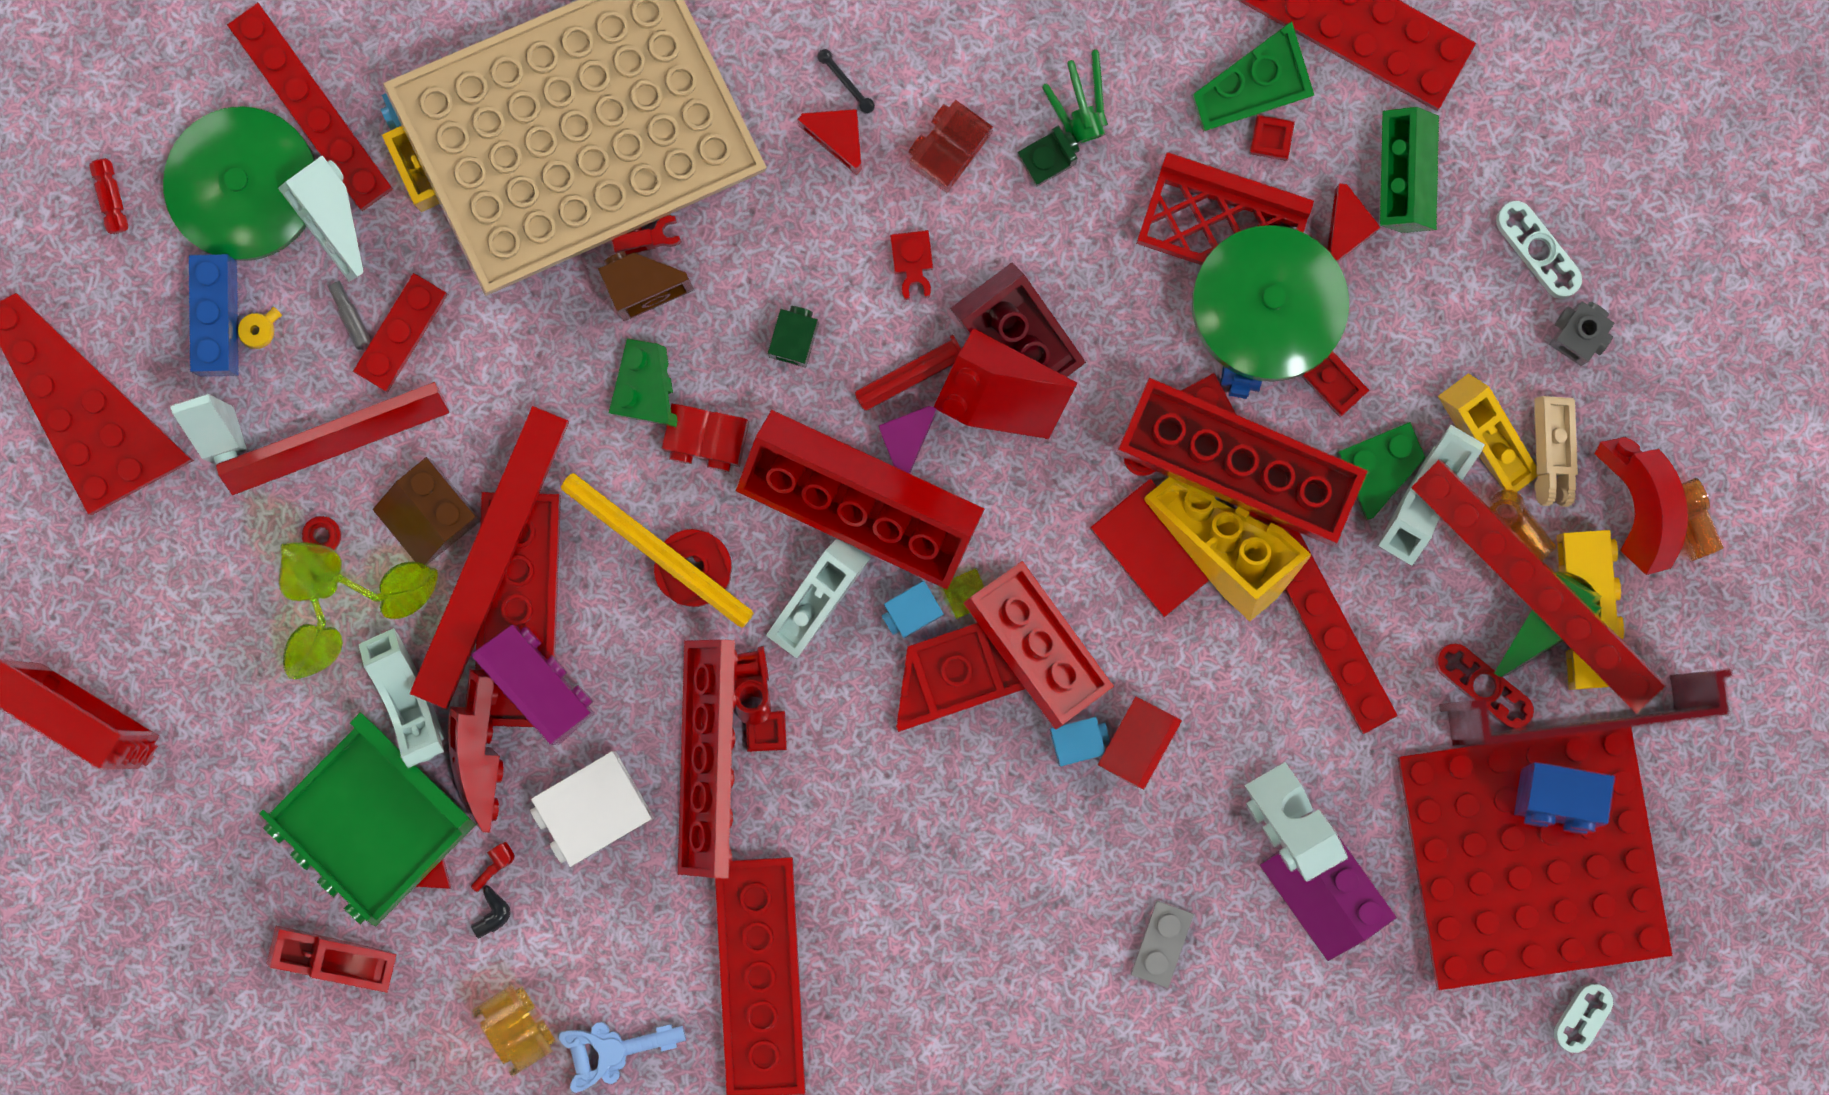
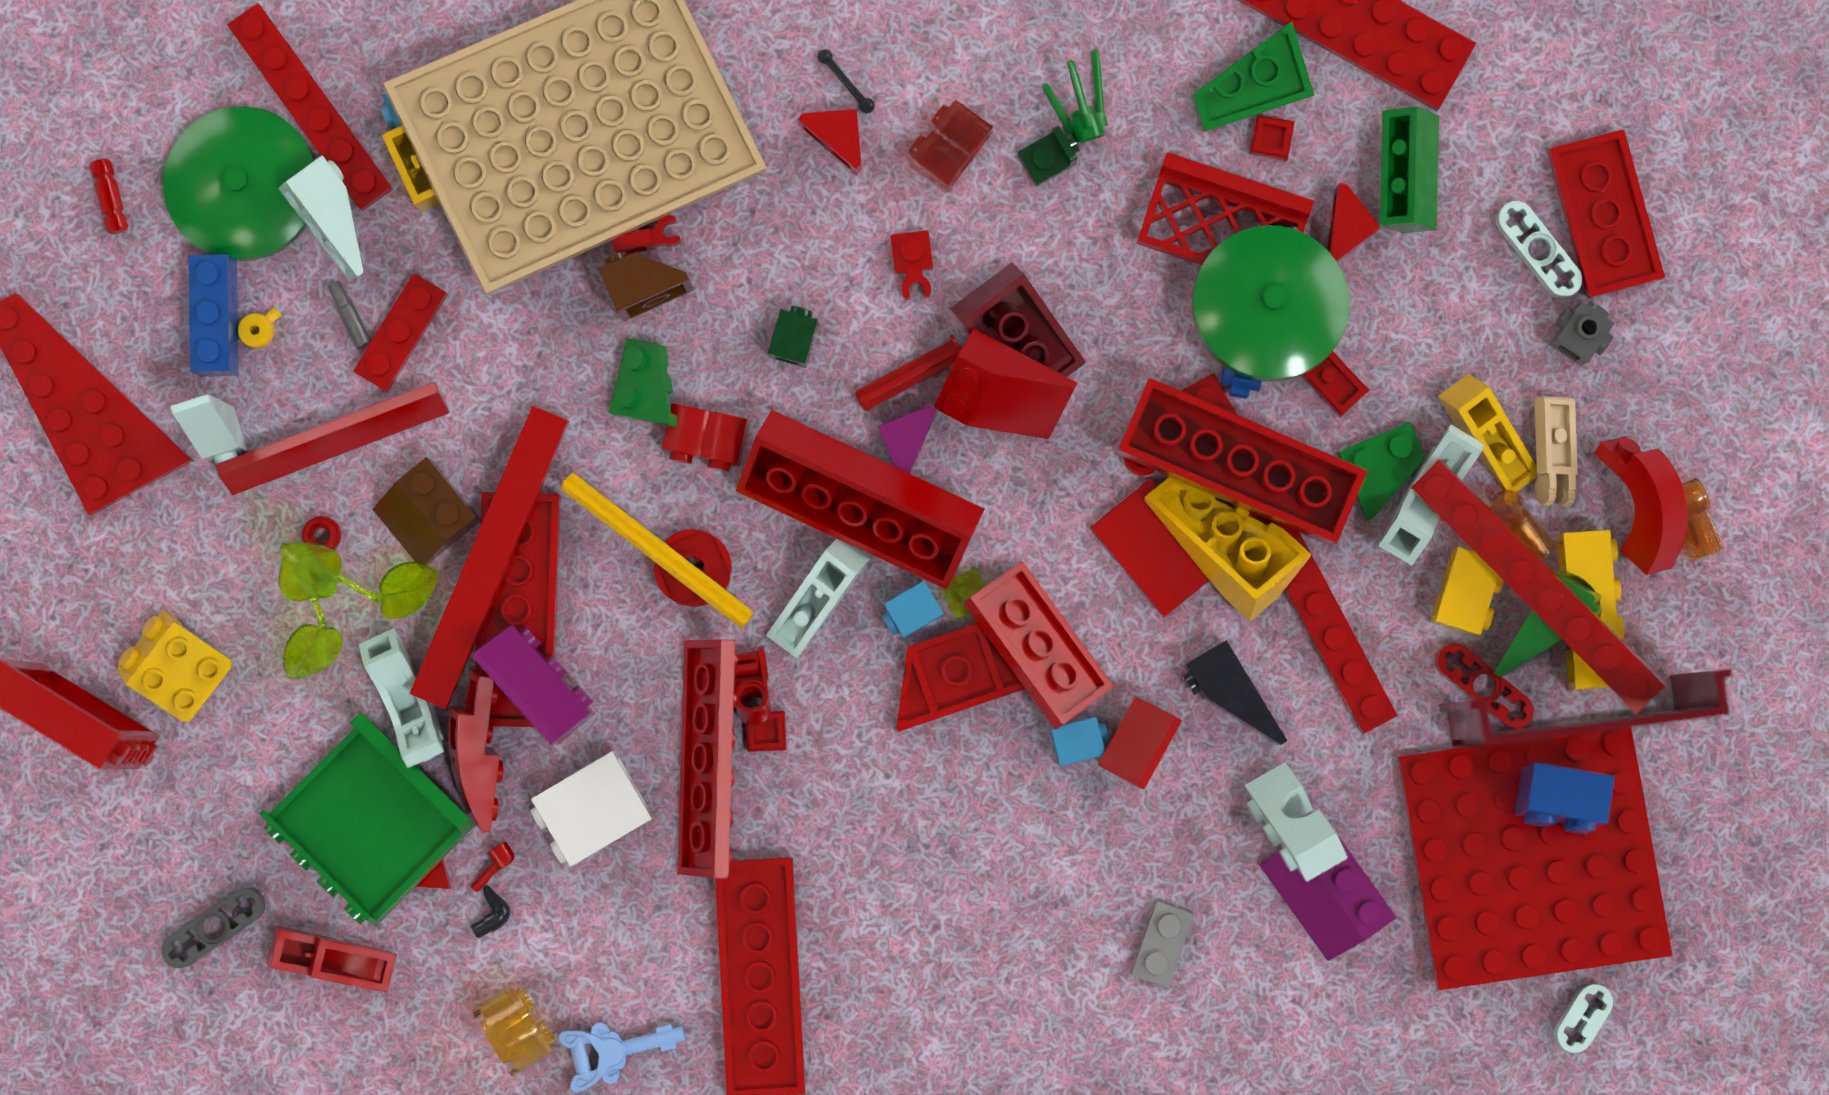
none -> yellow bracket [116,608,232,722]
none -> dark grey beam [162,888,265,968]
none -> black slope [1182,640,1288,745]
none -> yellow brick [1430,547,1504,637]
none -> red plate [1547,129,1665,299]

